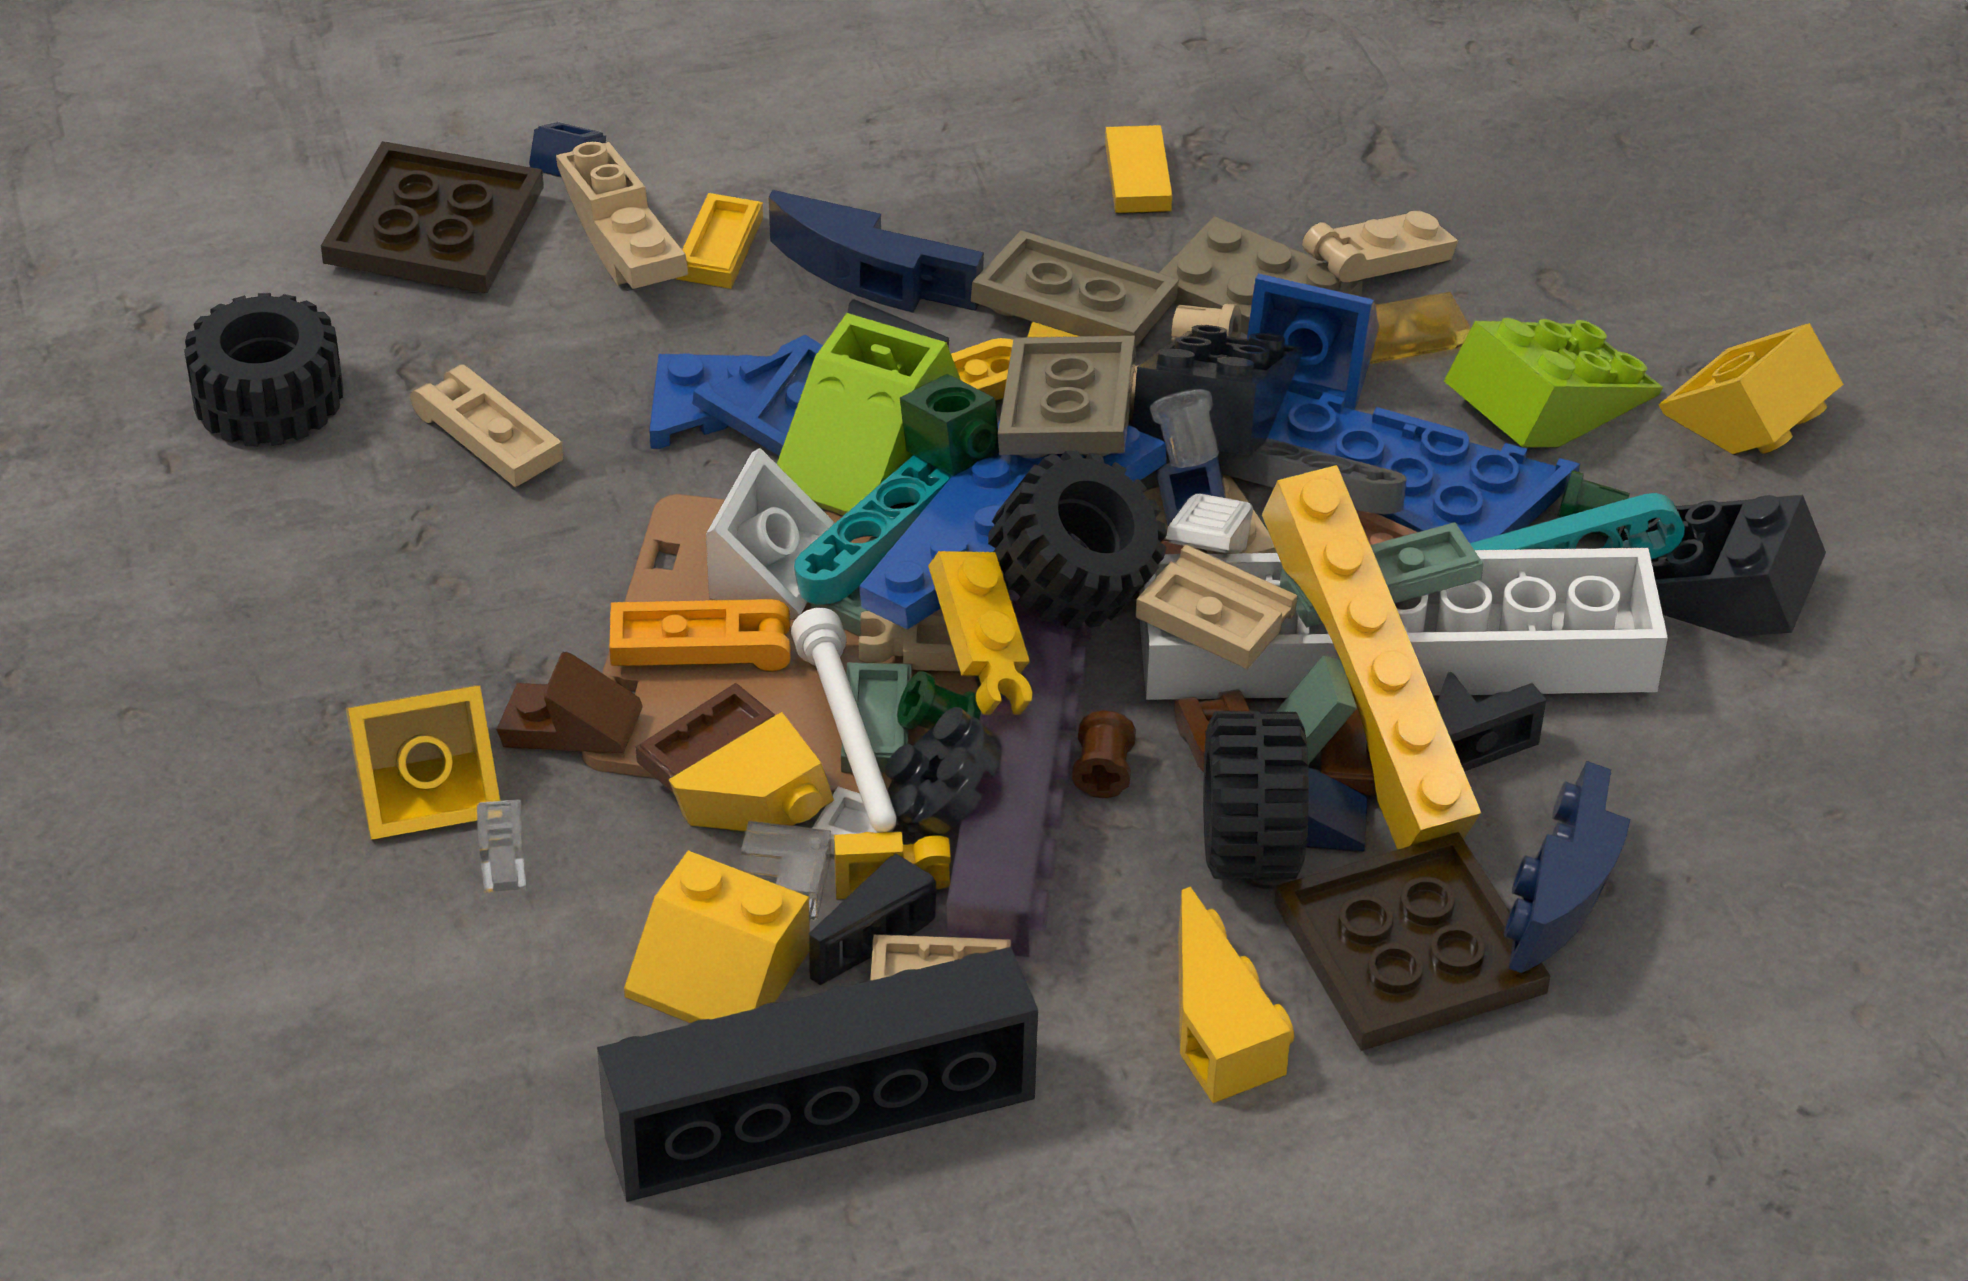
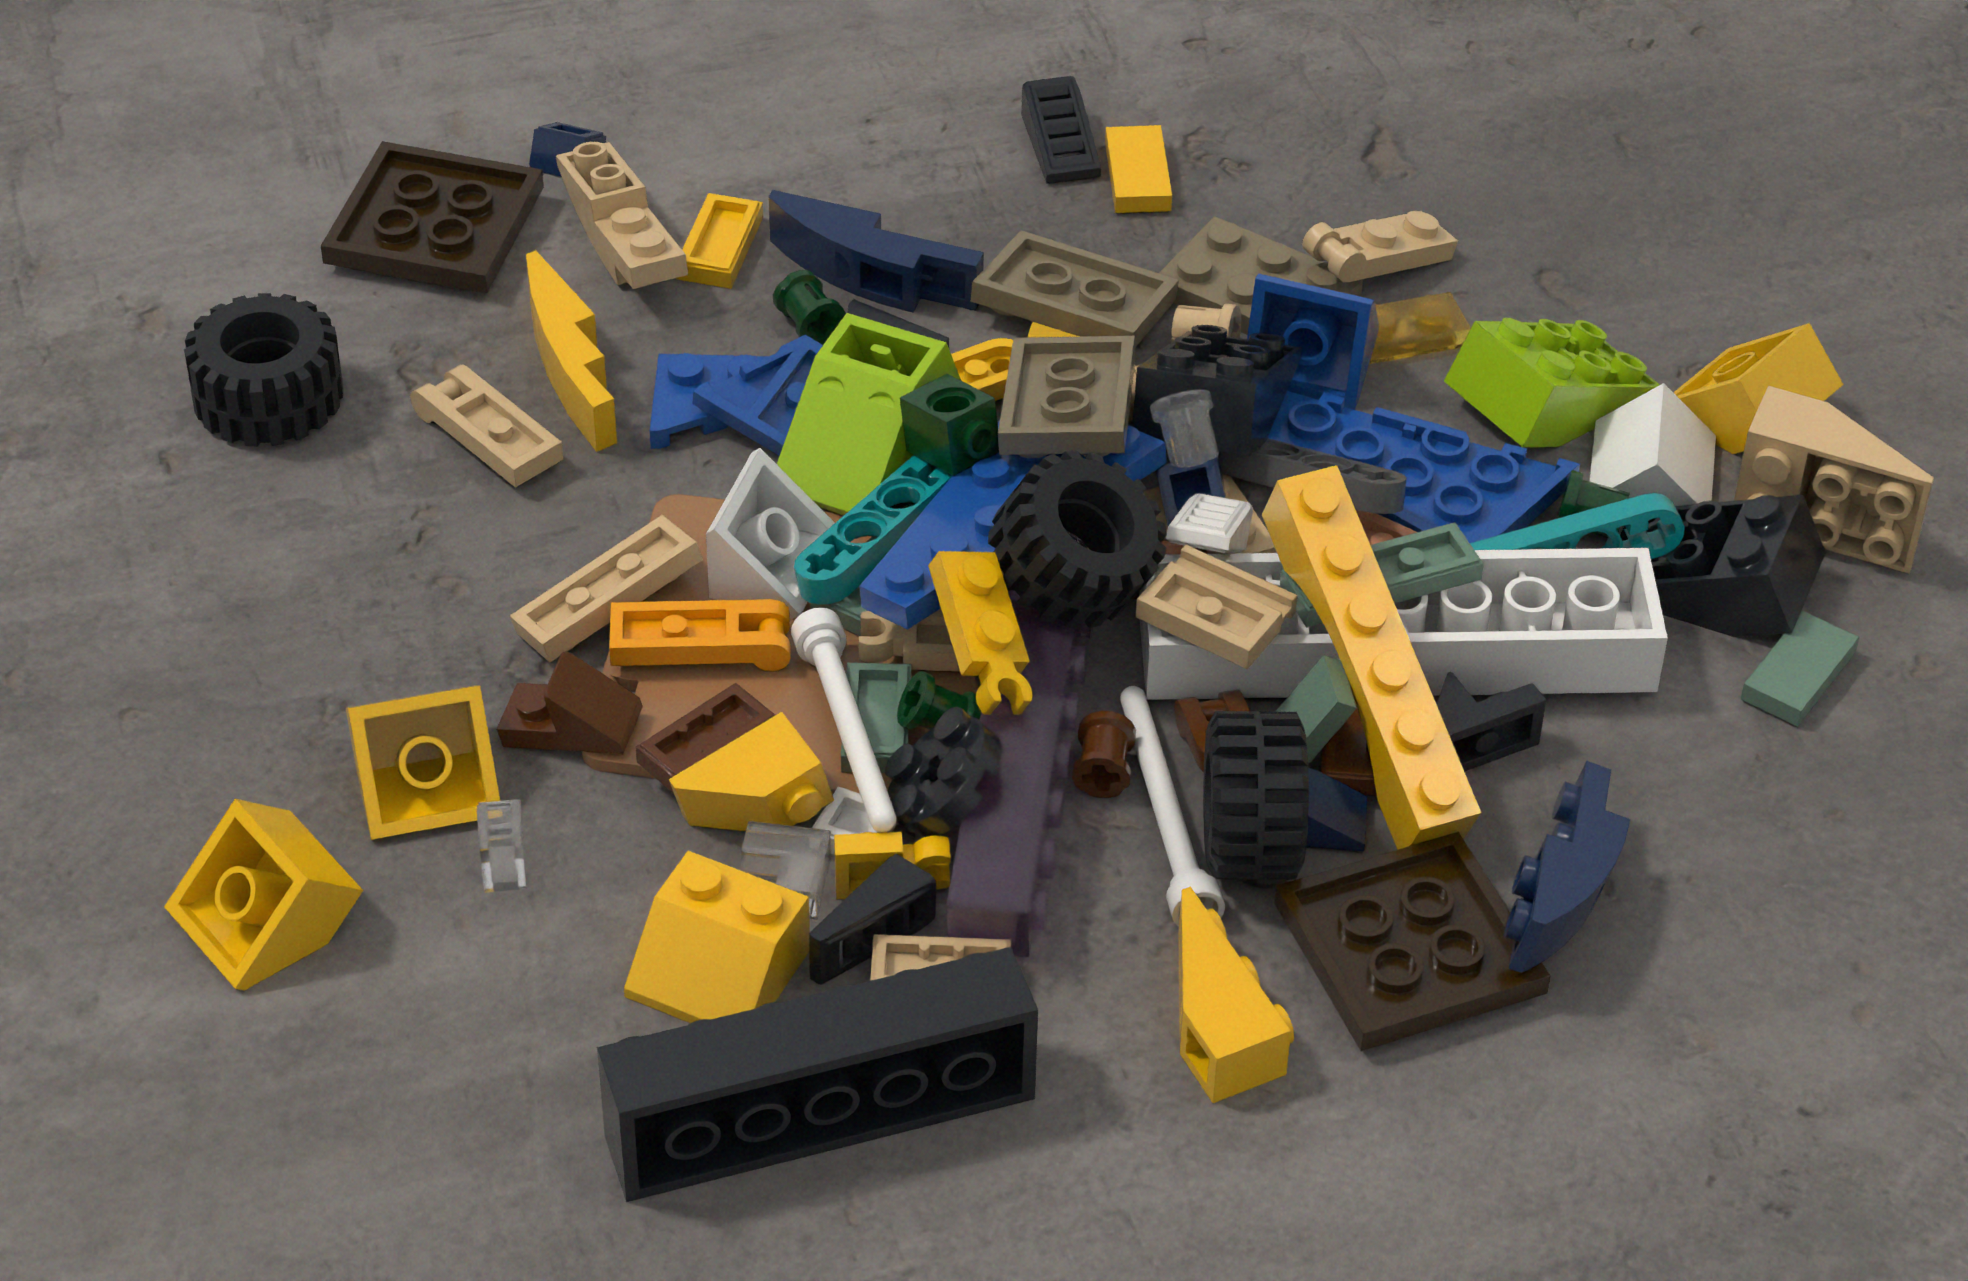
none -> yellow slope [164,799,364,991]
none -> tan plate [510,515,703,662]
none -> yellow slope [526,250,617,452]
none -> dark green bush [773,270,846,345]
none -> black slope [1021,76,1101,184]
none -> white piece [1120,686,1225,926]
none -> white slope [1589,383,1716,506]
none -> tan slope [1734,386,1934,574]
none -> sand green tile [1741,611,1860,727]

